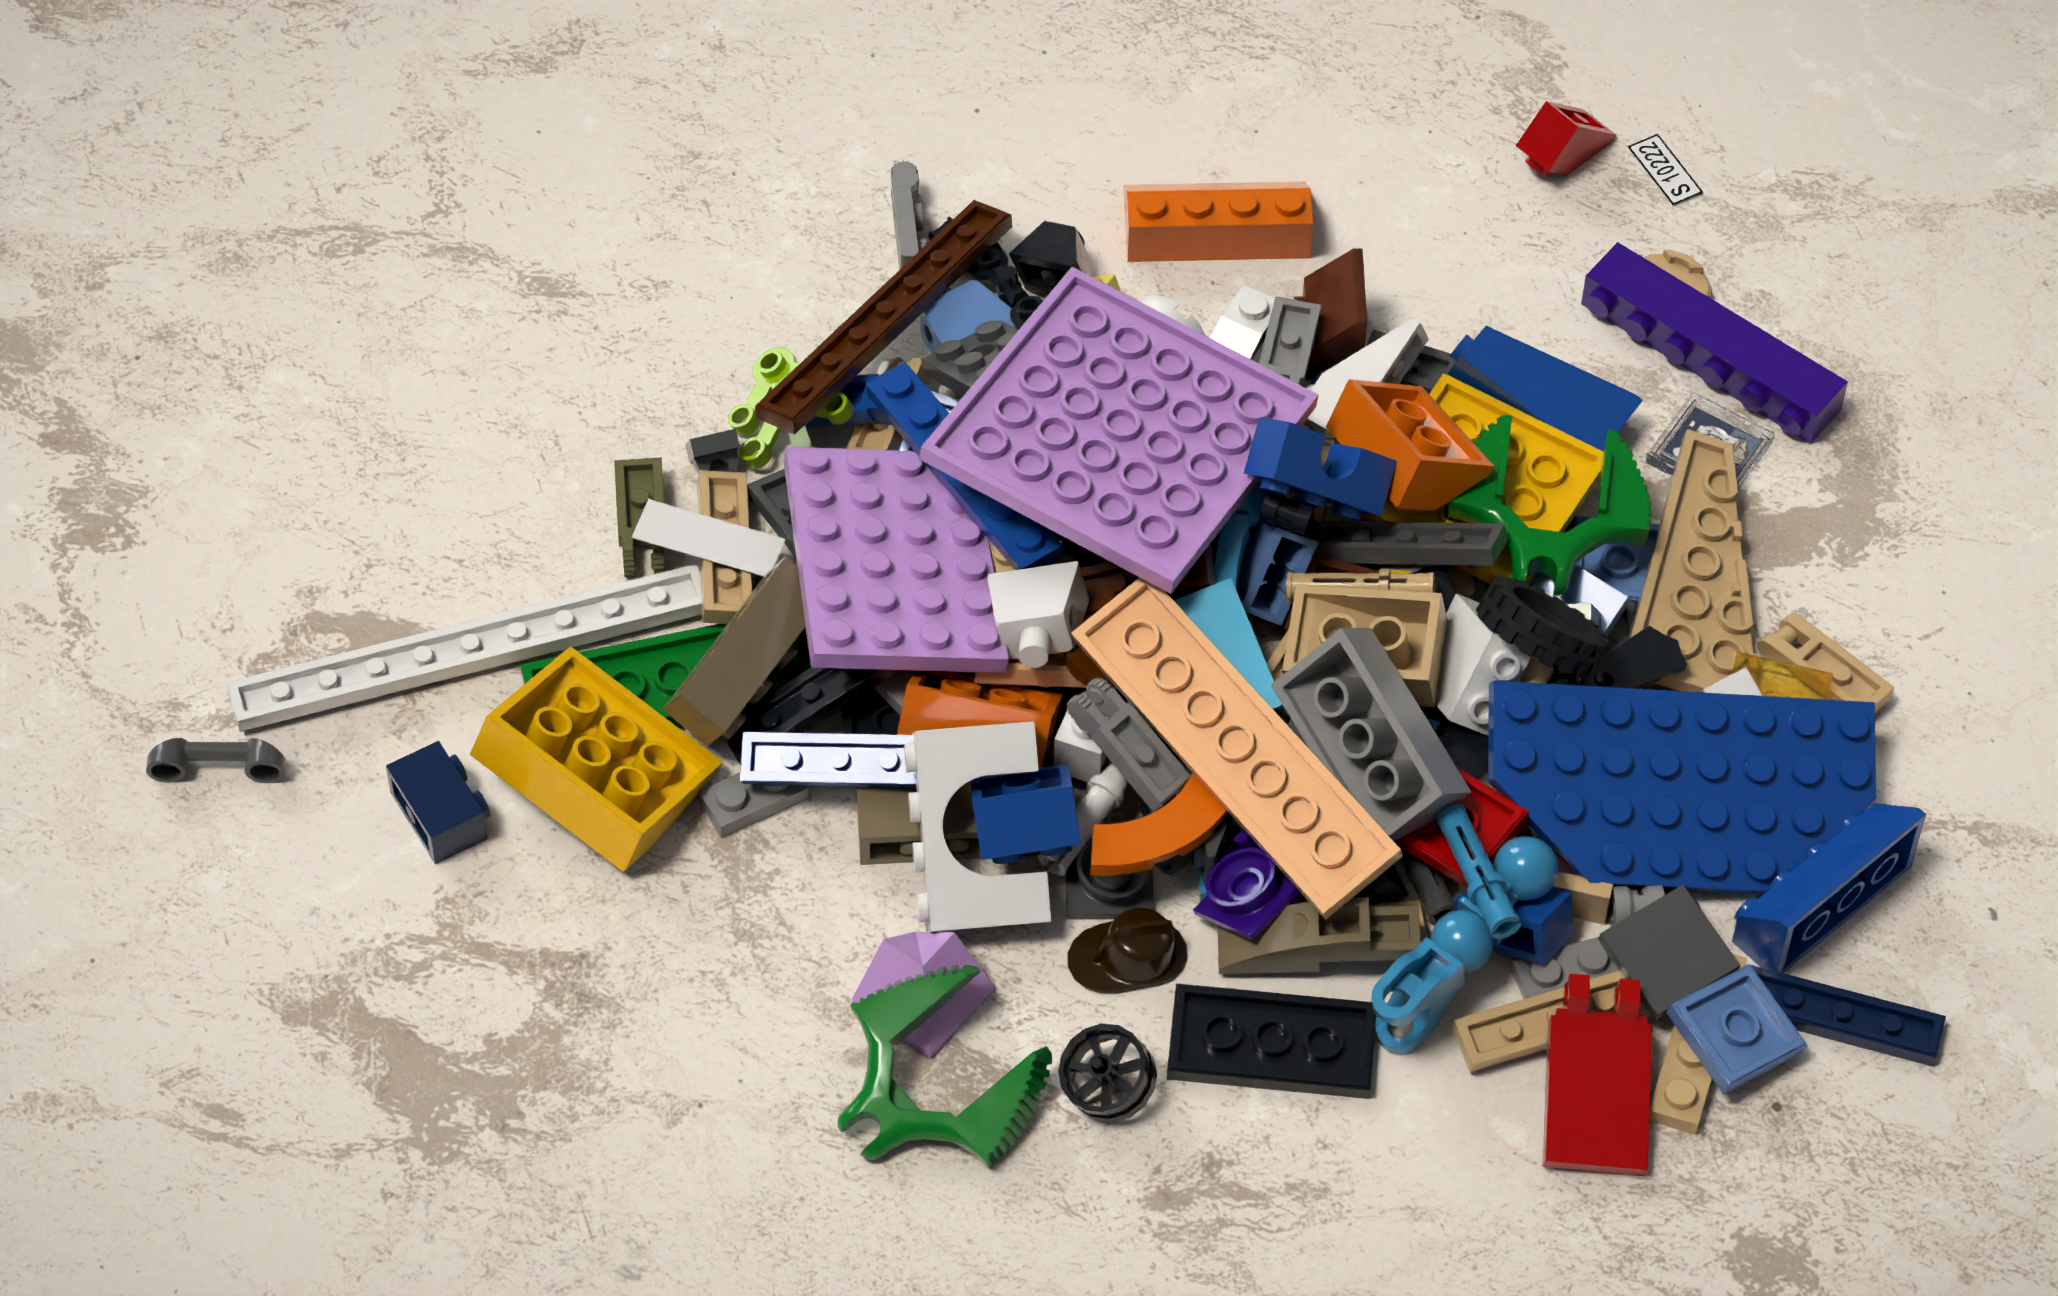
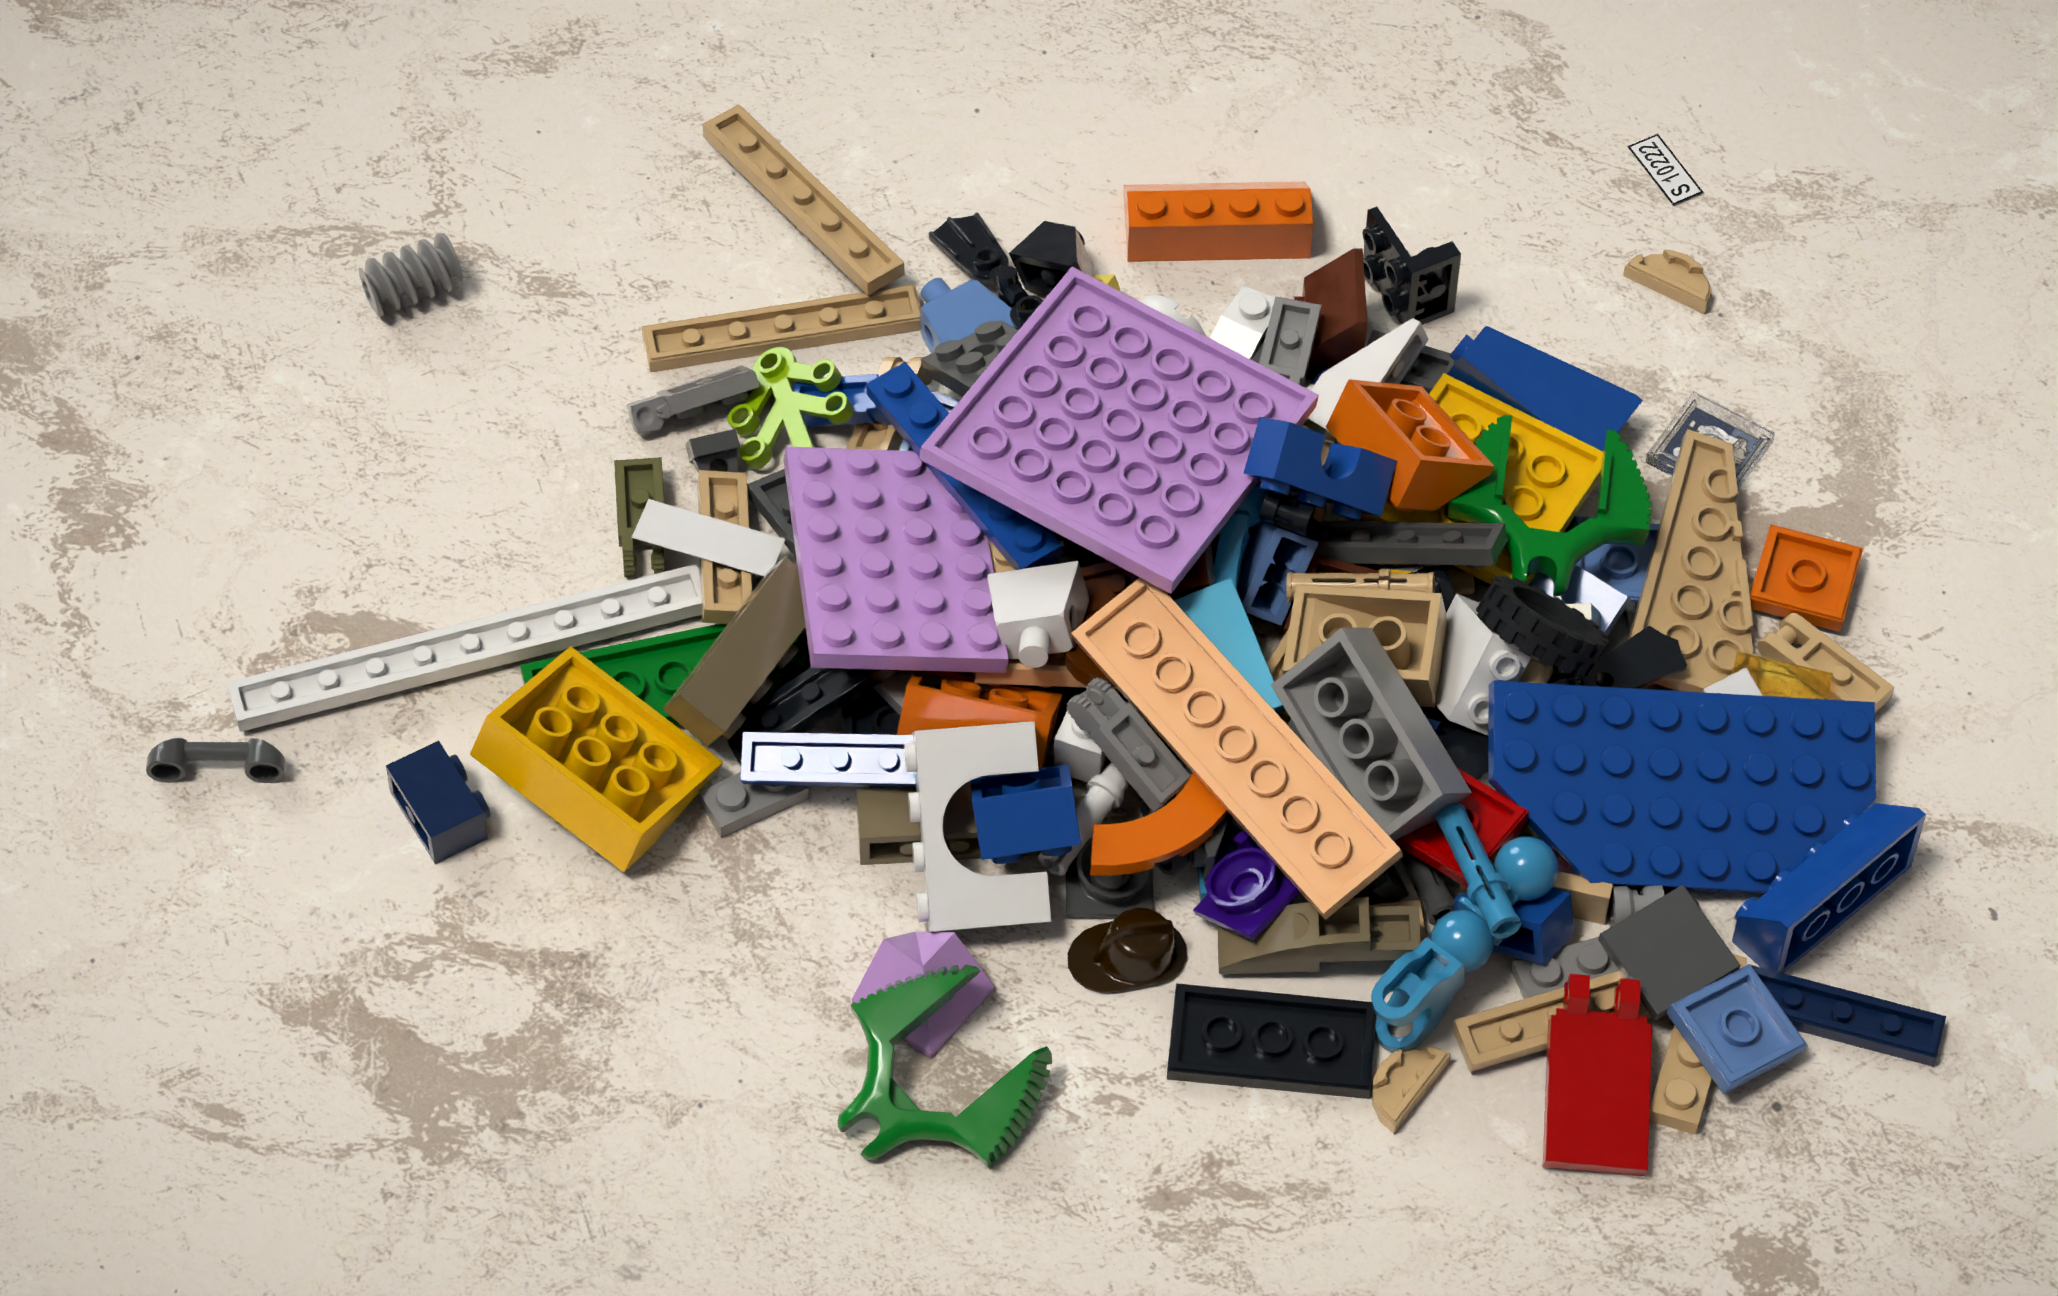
reddish brown tile [755,200,1013,435] -> none
light grey hinge [891,160,926,270] -> none
black wheel [1058,1023,1157,1122] -> none
red slope [1516,101,1616,176] -> none
dark purple brick [1581,242,1848,444] -> none
none -> light grey piece [358,233,463,318]
none -> light grey hinge [626,365,760,433]
none -> tan tile [642,284,921,372]
none -> tan plate [702,104,905,295]
none -> black bracket [1362,206,1461,325]
none -> tan tile [1372,1046,1451,1134]
none -> orange plate [1750,524,1863,632]

